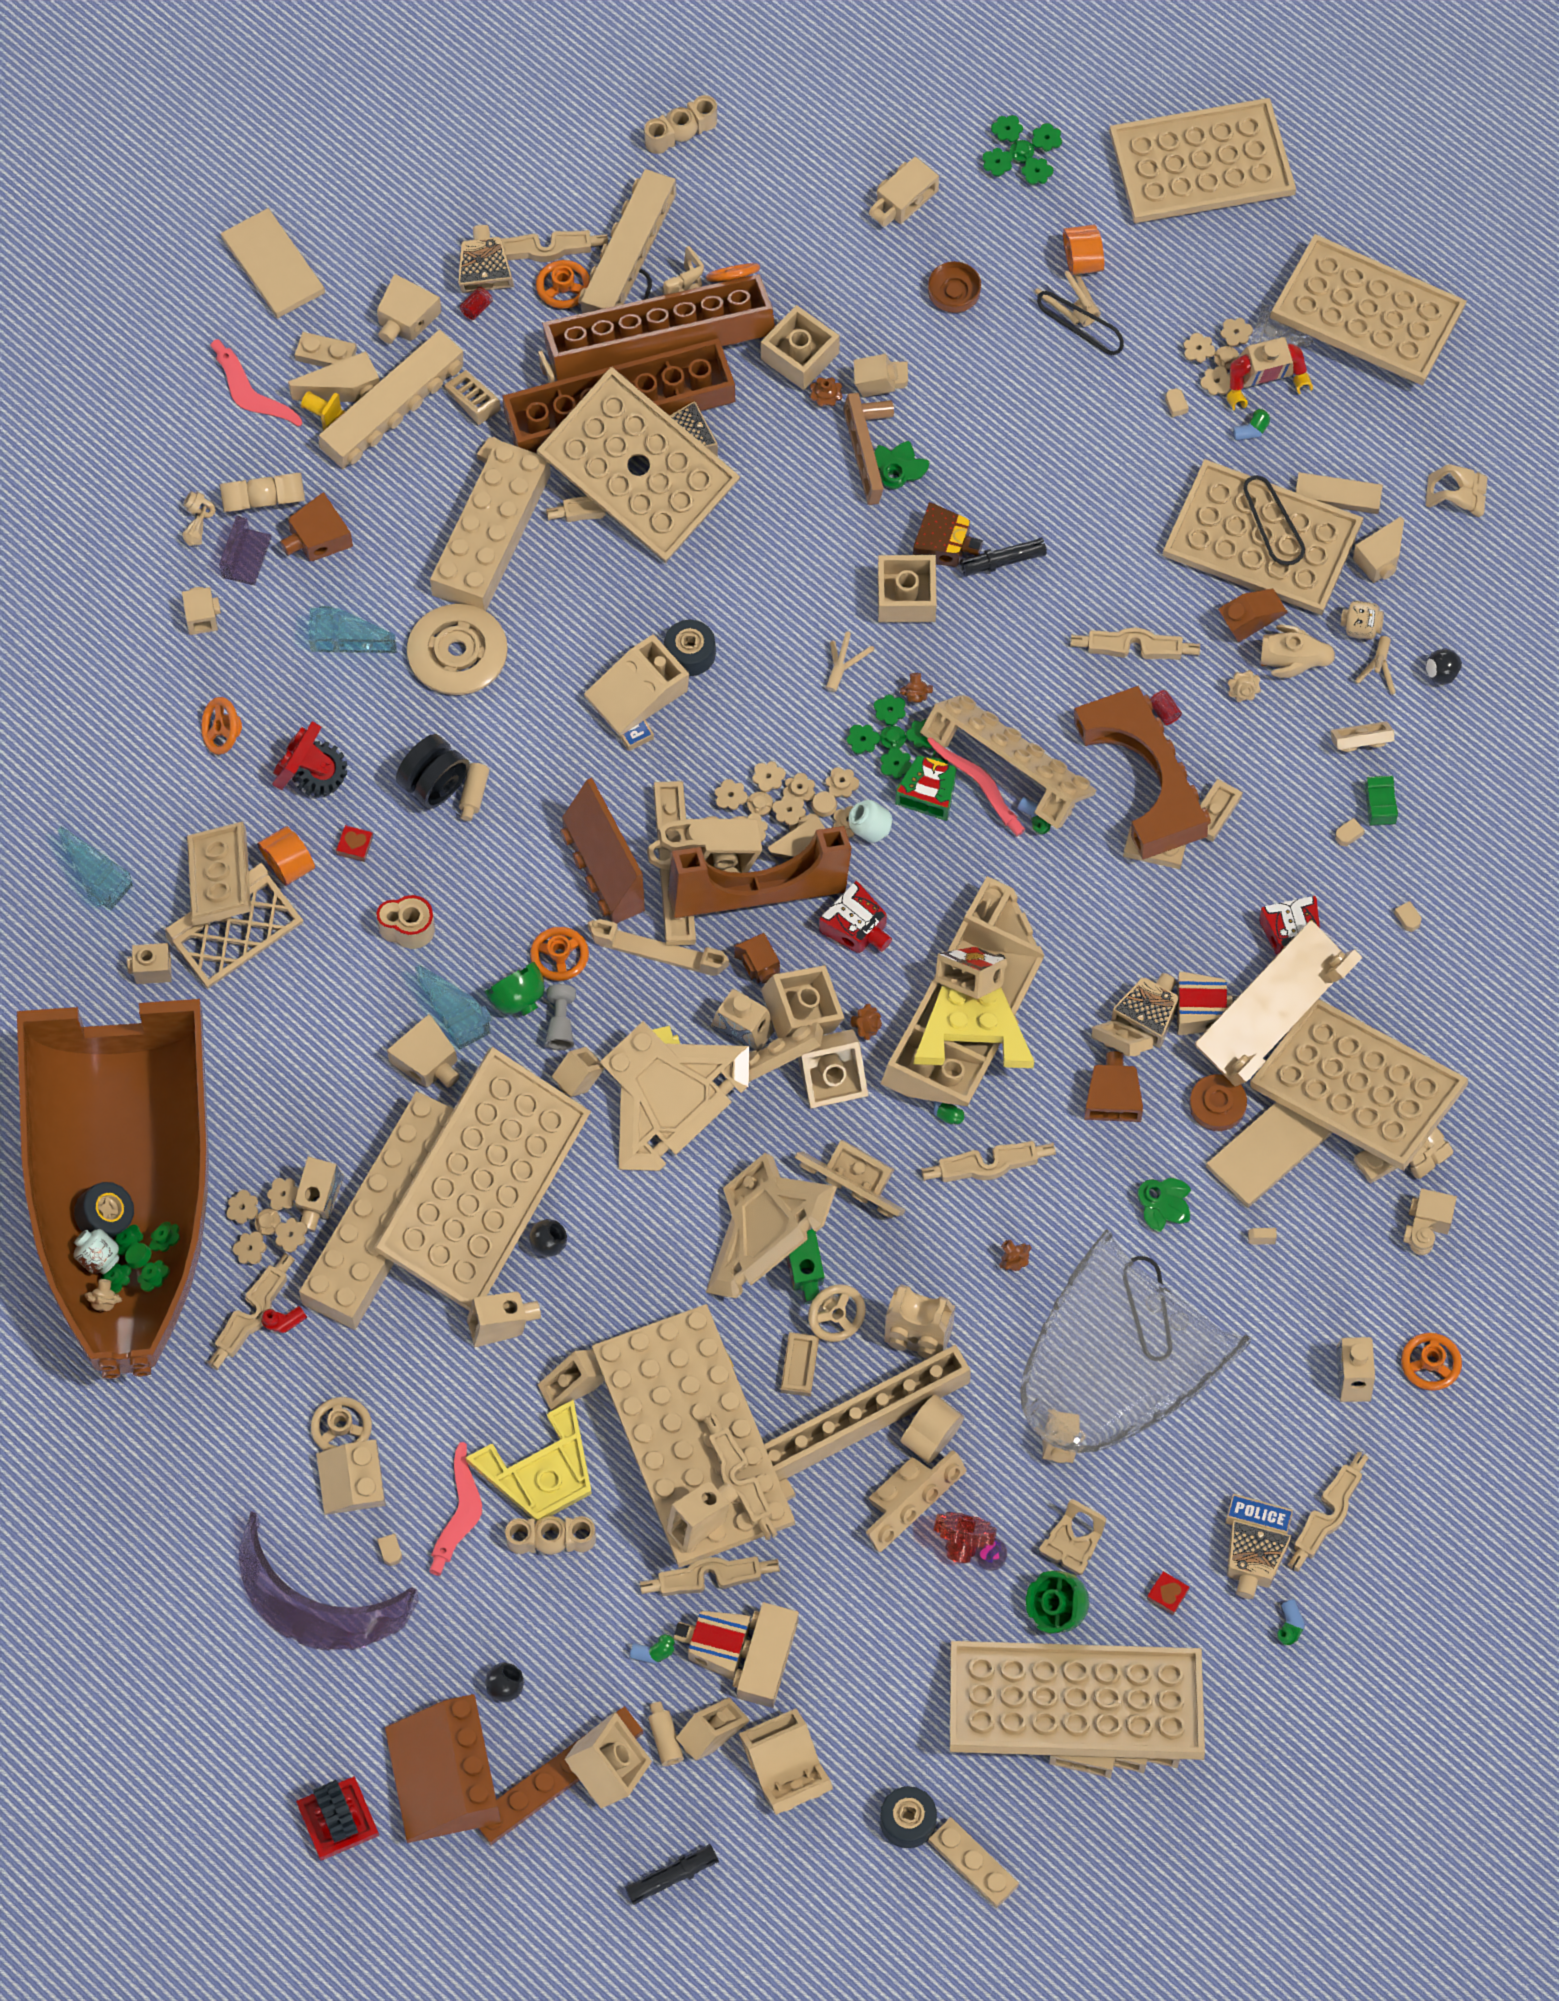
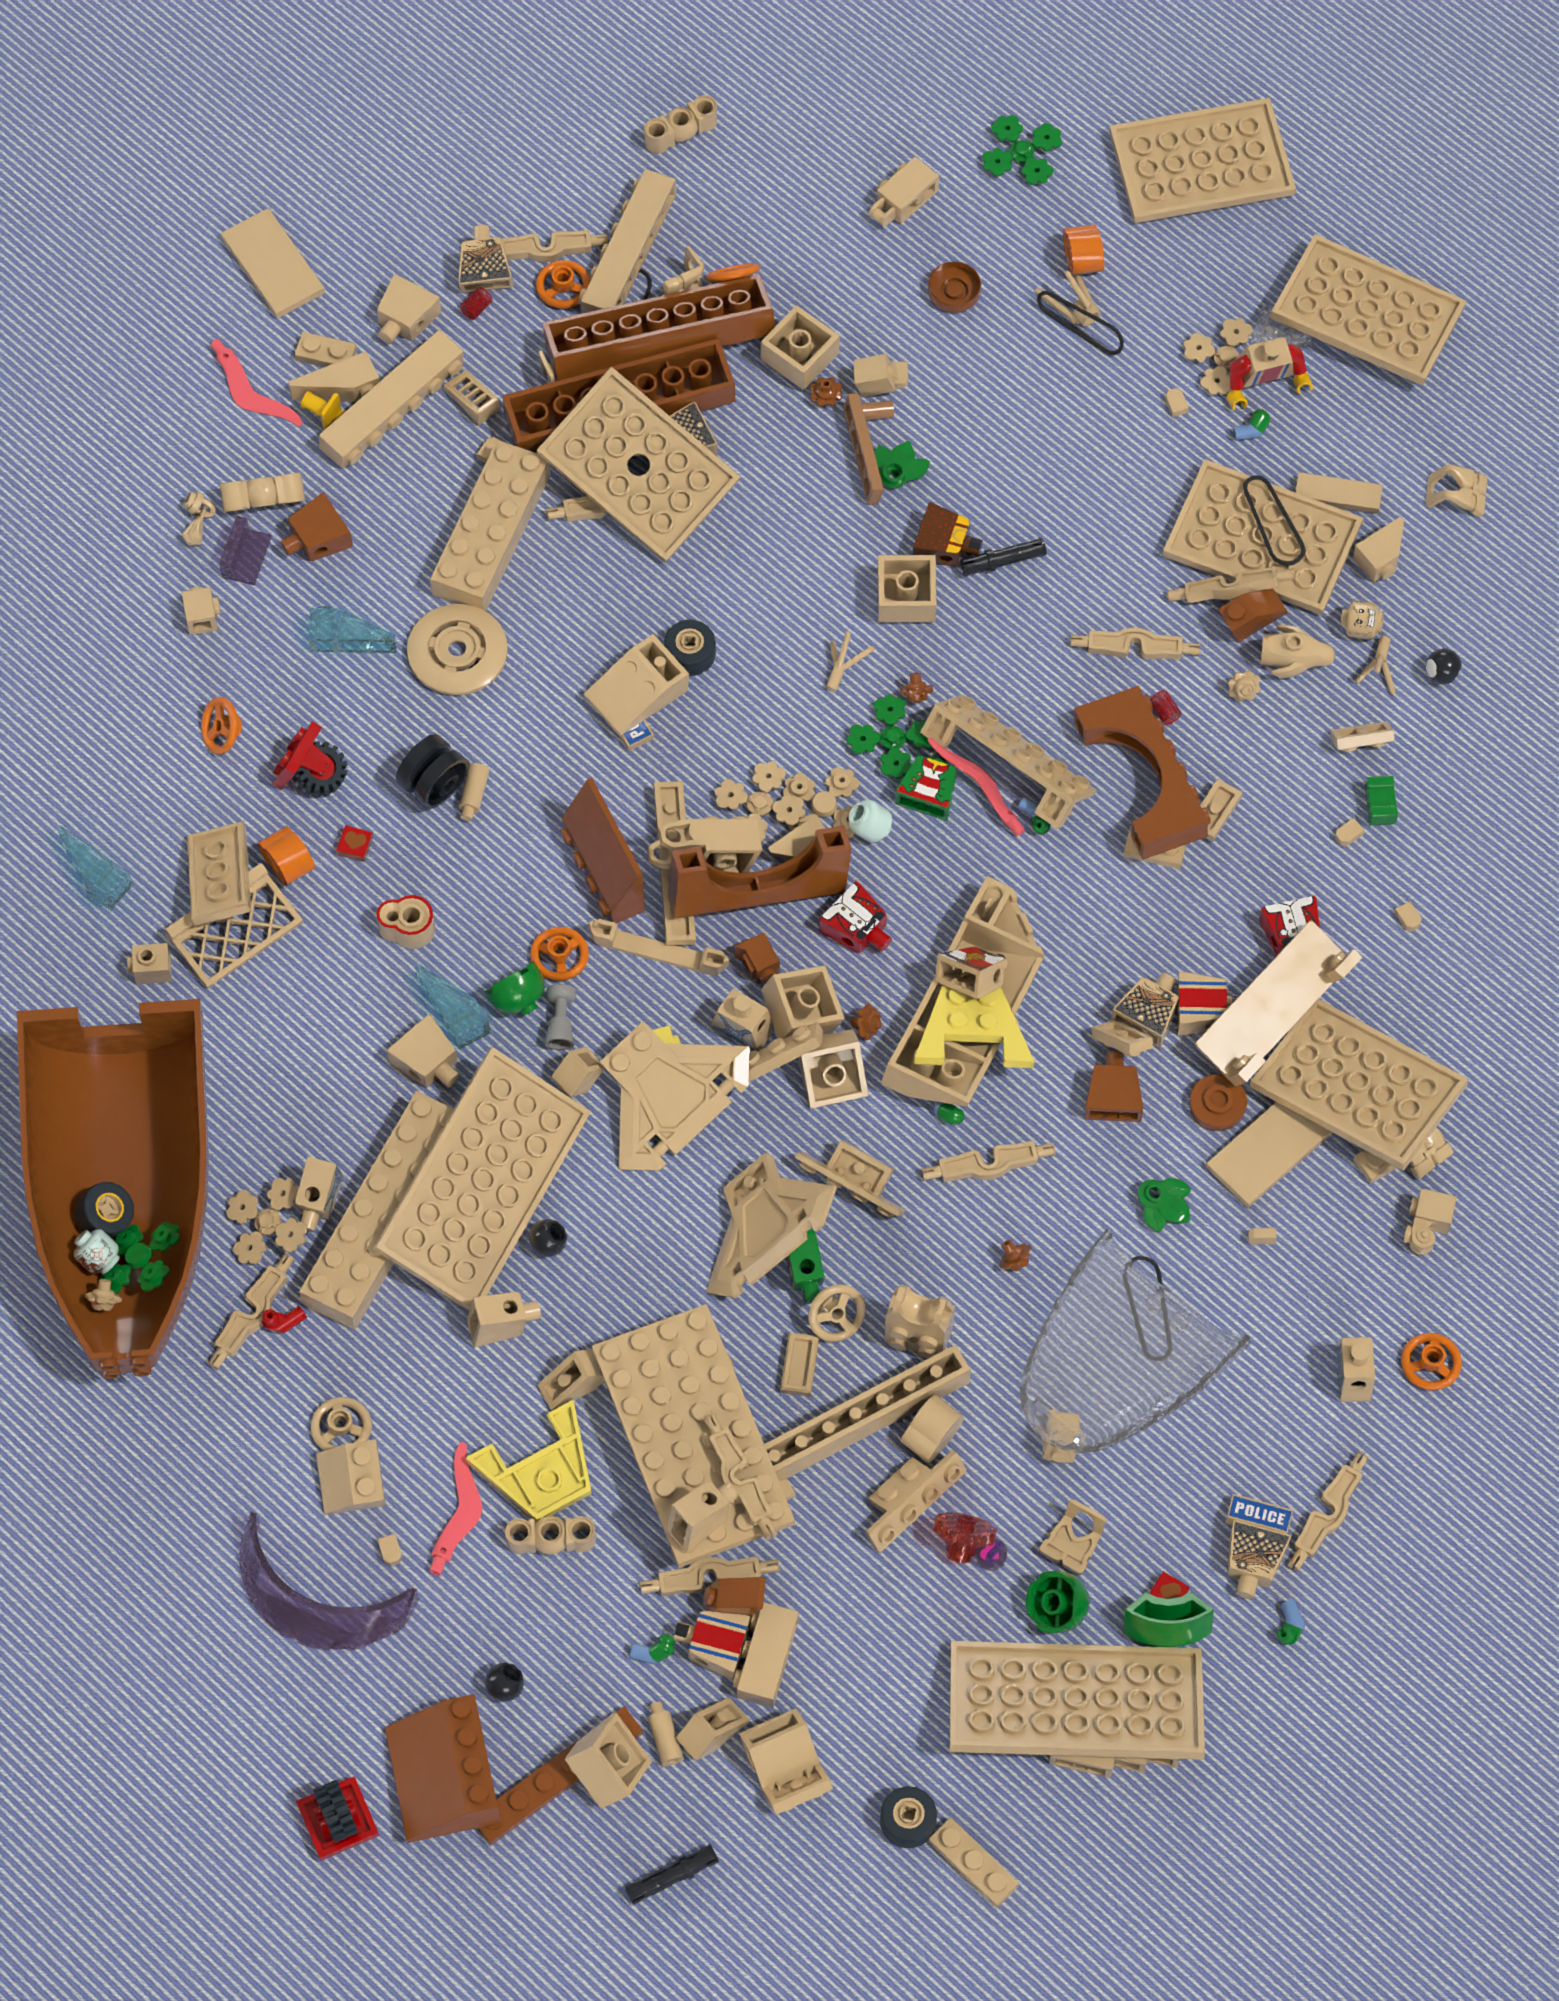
none -> dark orange slope [703,1577,766,1616]
none -> green brick [1123,1592,1214,1647]
none -> tan piece [1167,567,1296,603]

